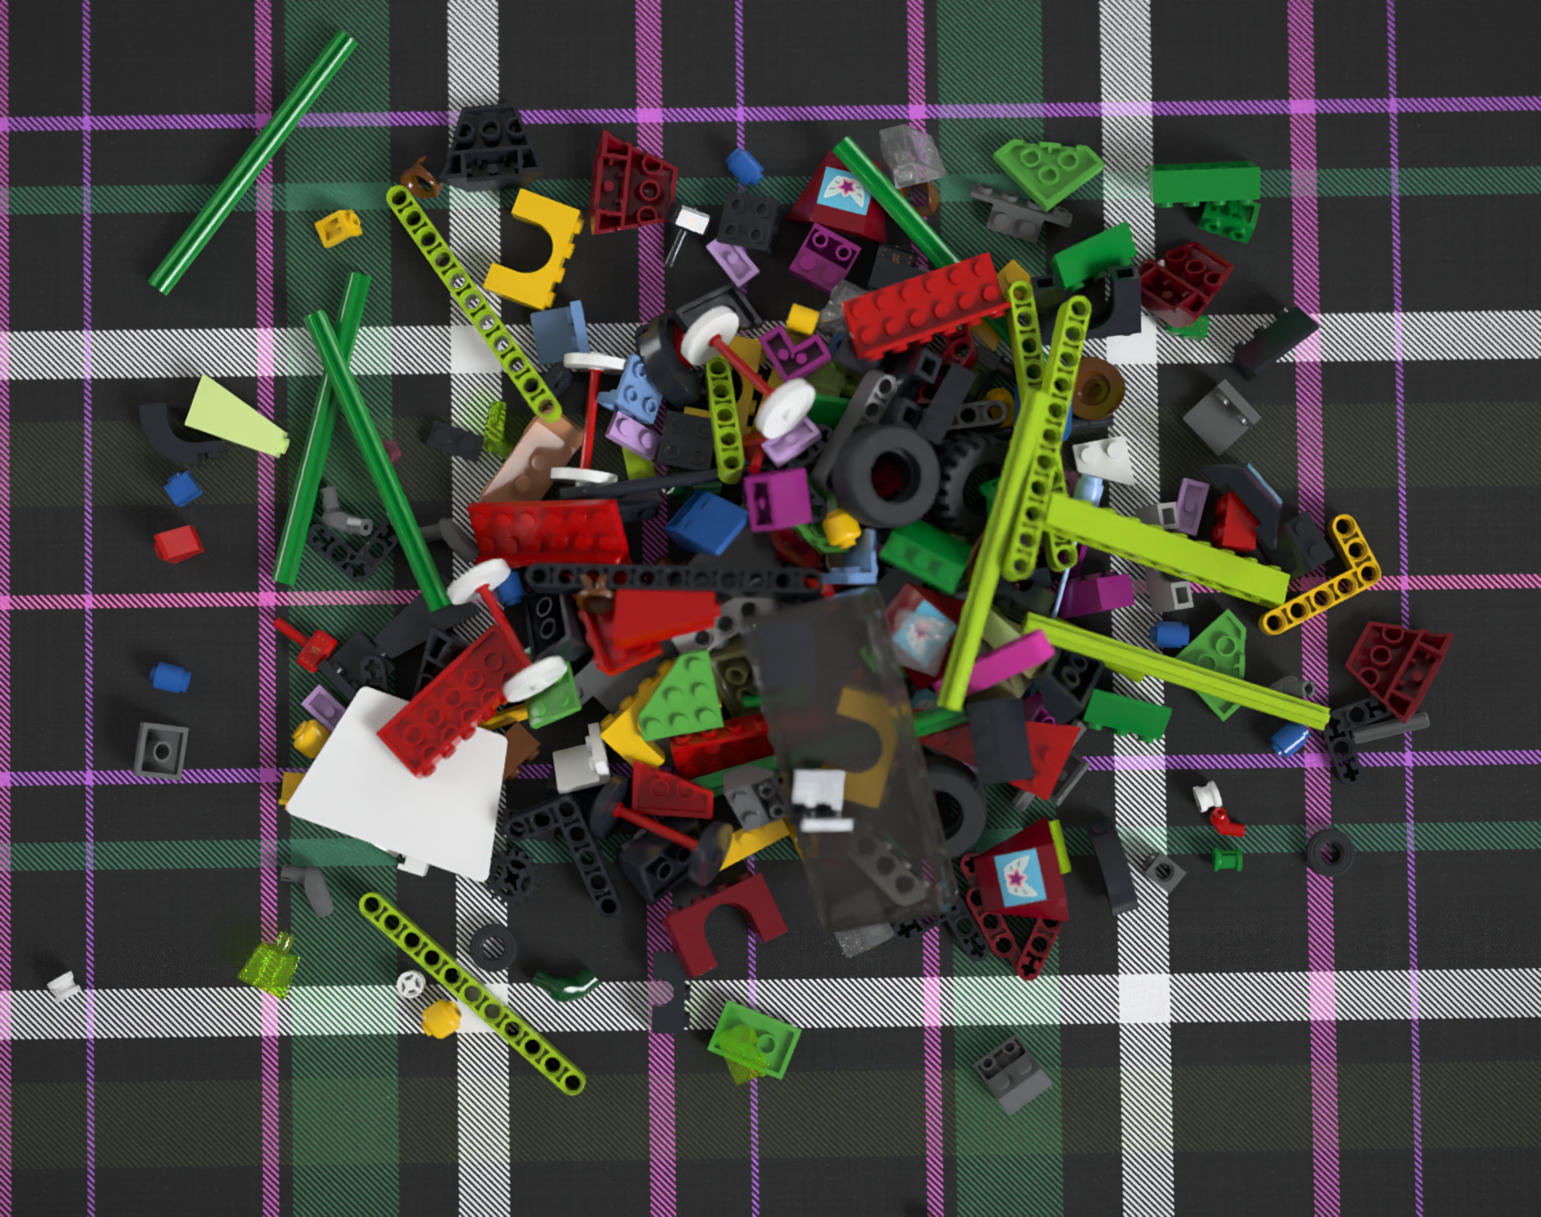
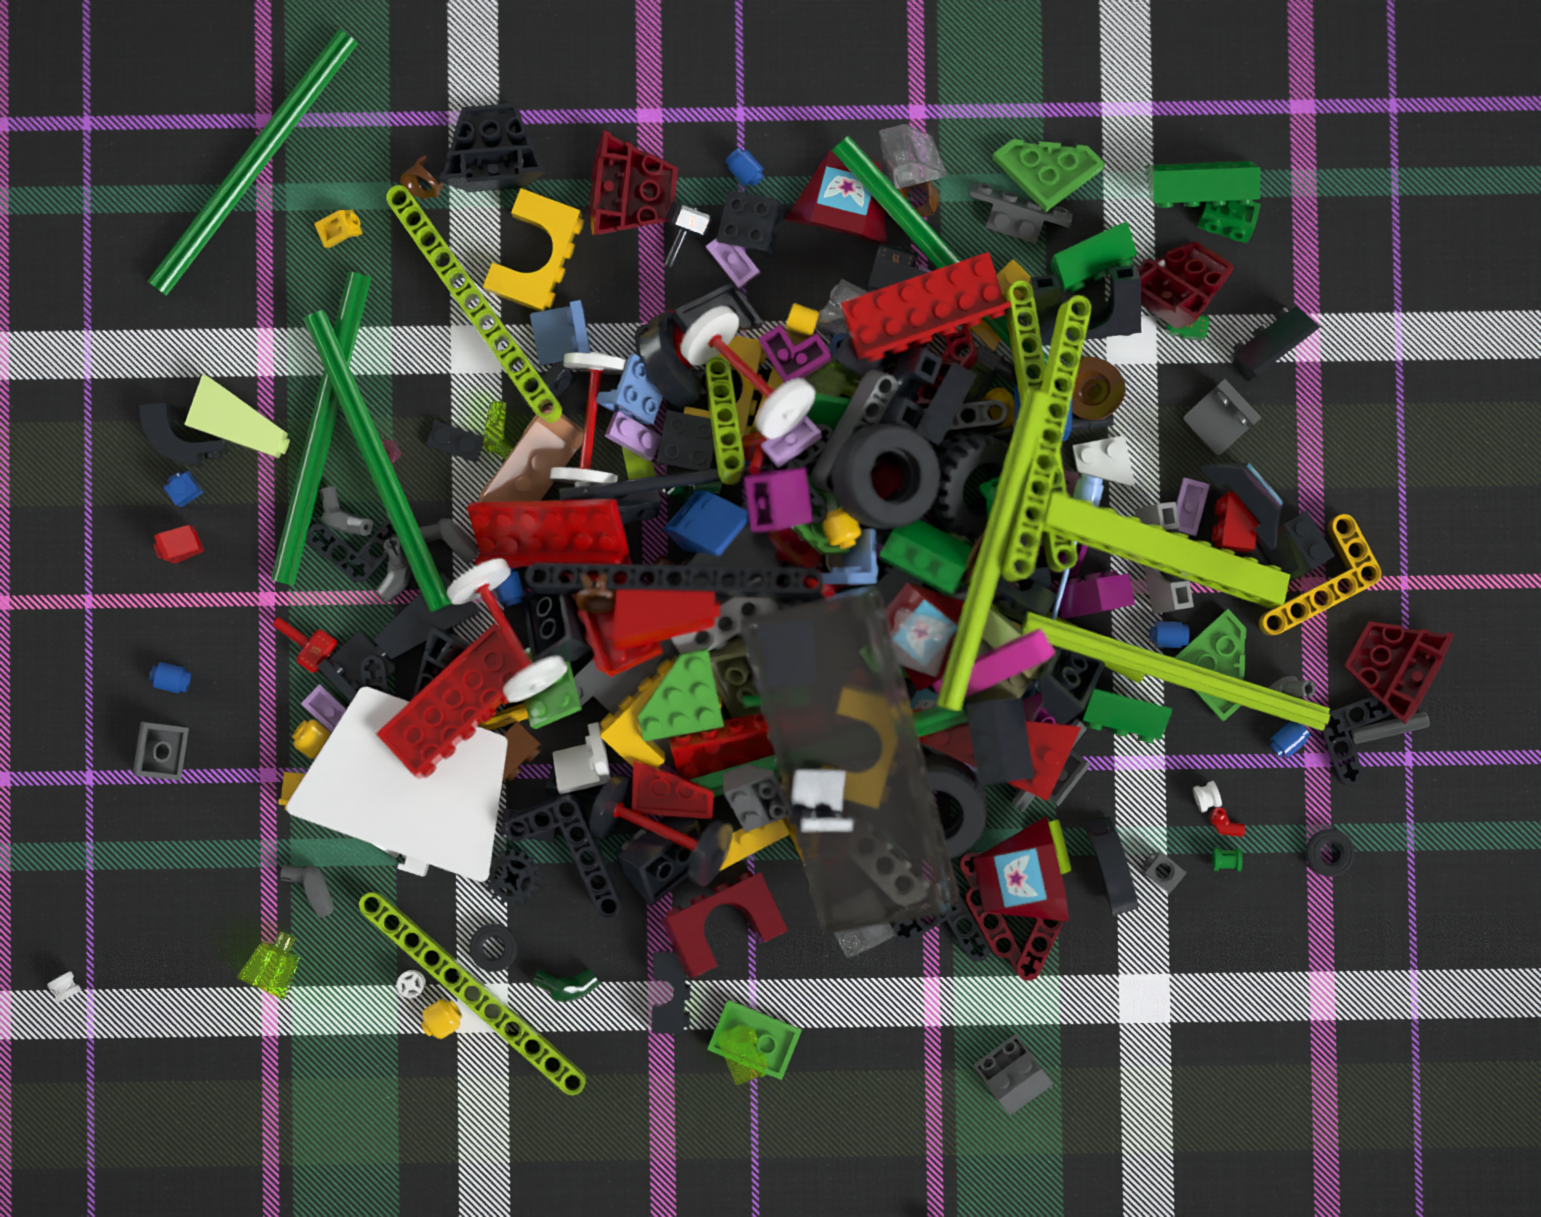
magenta slope [789,222,862,299] -> none
none -> dark grey arm [377,537,412,602]

